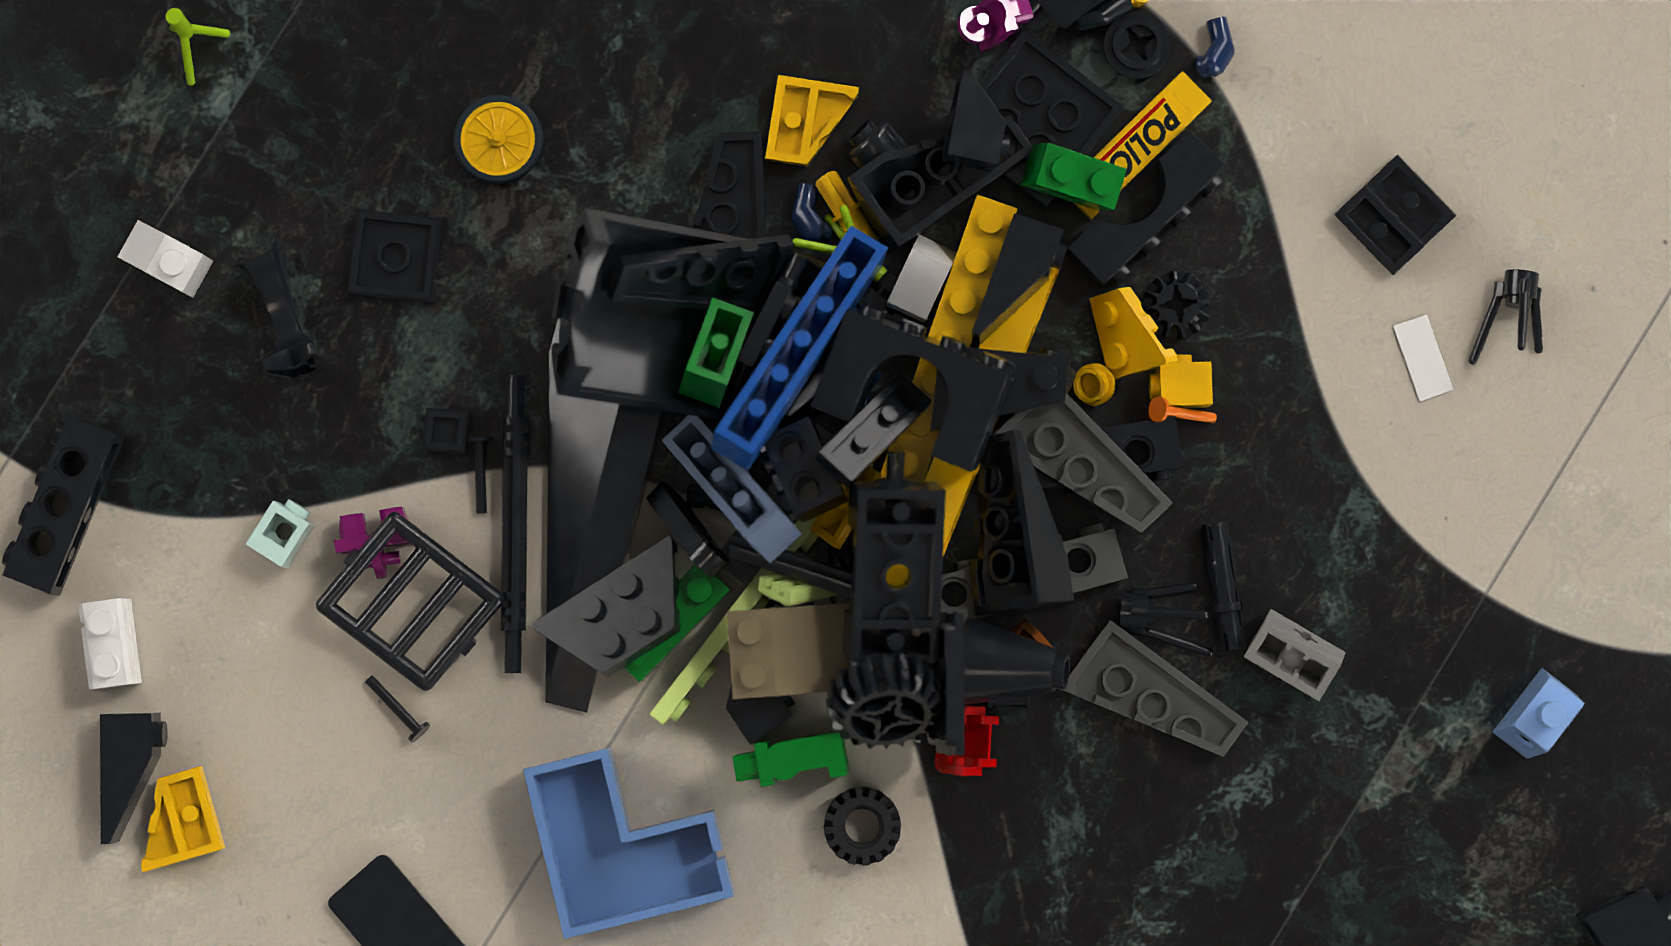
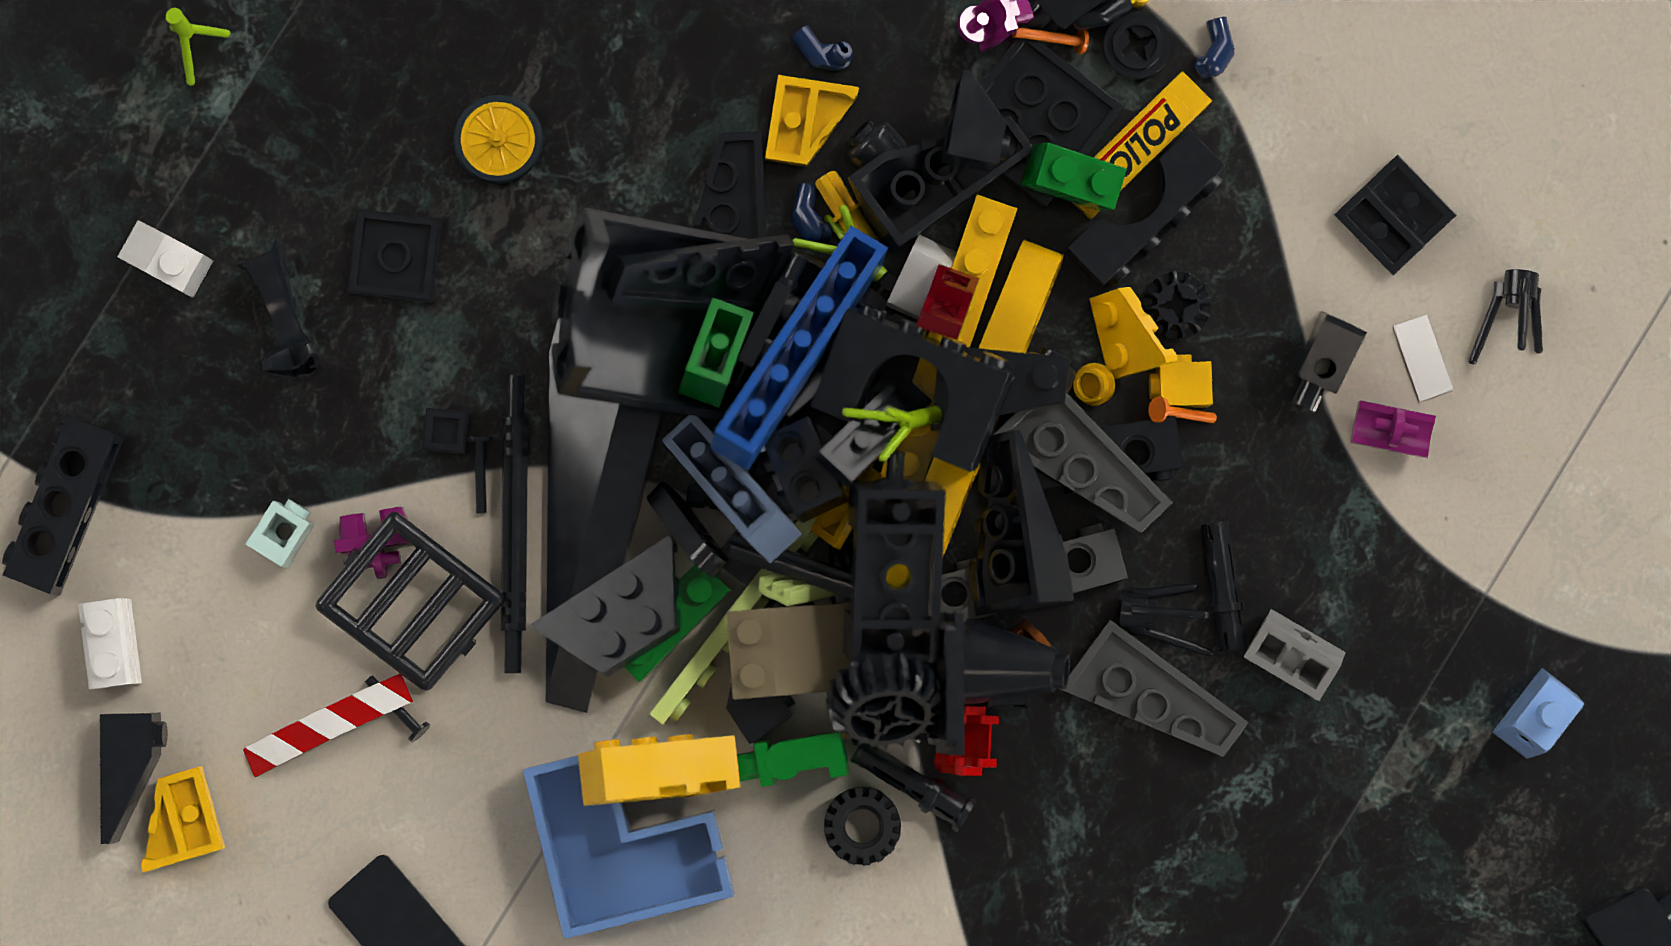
black slope [972,213,1068,345] -> none
none -> sticker [243,674,413,777]
none -> yellow wedge [578,734,740,806]
none -> dark blue arm [791,25,853,71]
none -> lime plant [842,406,943,462]
none -> black pin [850,743,977,833]
none -> dark red slope [916,264,980,340]
none -> orange pin [1012,27,1089,54]
none -> black torso [1292,311,1367,412]
none -> magenta hips [1350,400,1436,458]

